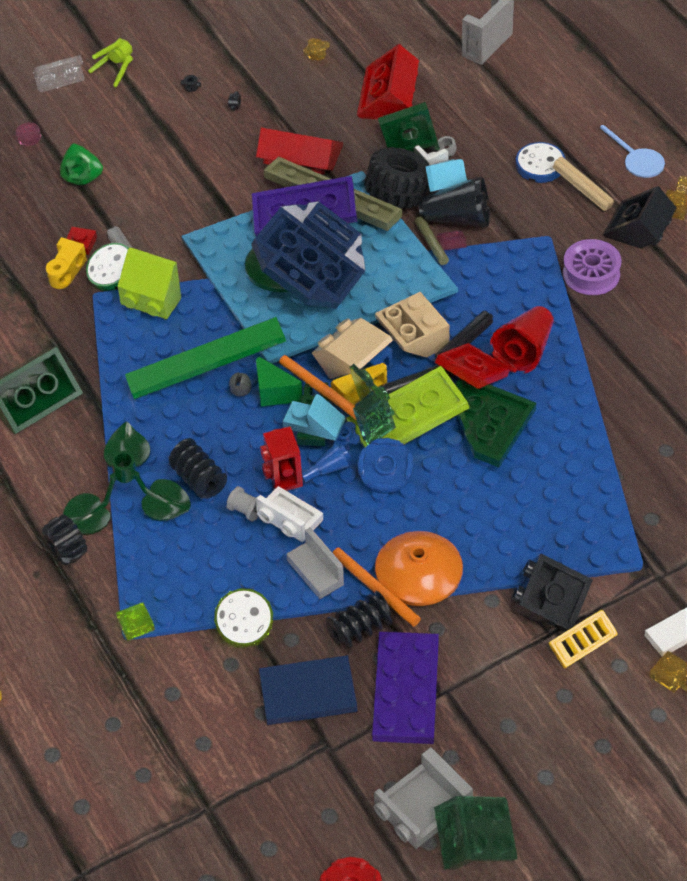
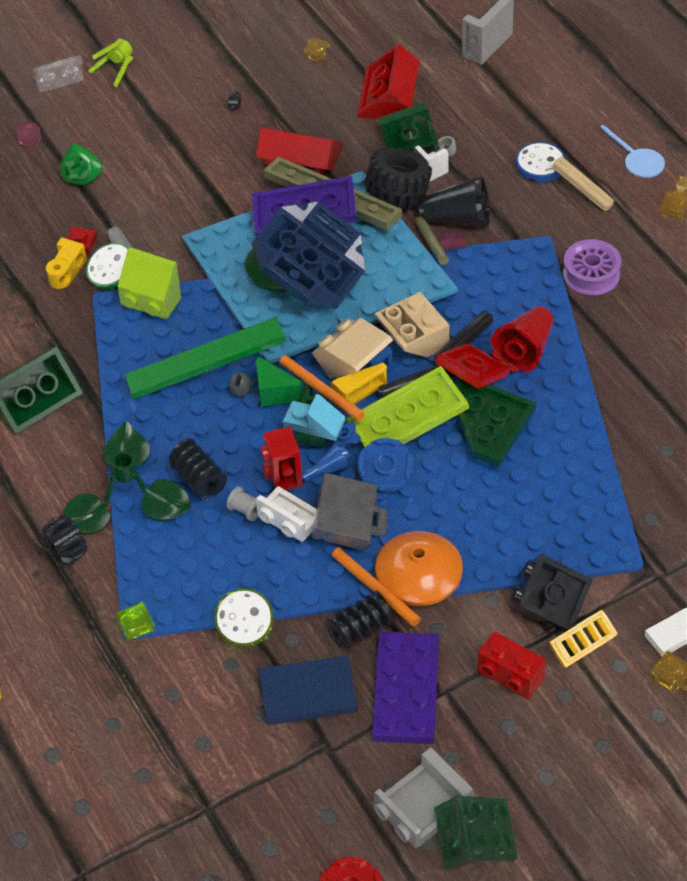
black piece [181,75,201,92] -> none
light grey panel [287,527,344,599] -> none
clear green bracket [349,364,396,445] -> none
medium azure slope [425,159,467,192] -> none
black slope [603,186,677,248] -> none
none -> flat silver piece [312,473,388,551]
none -> red brick [477,631,546,700]

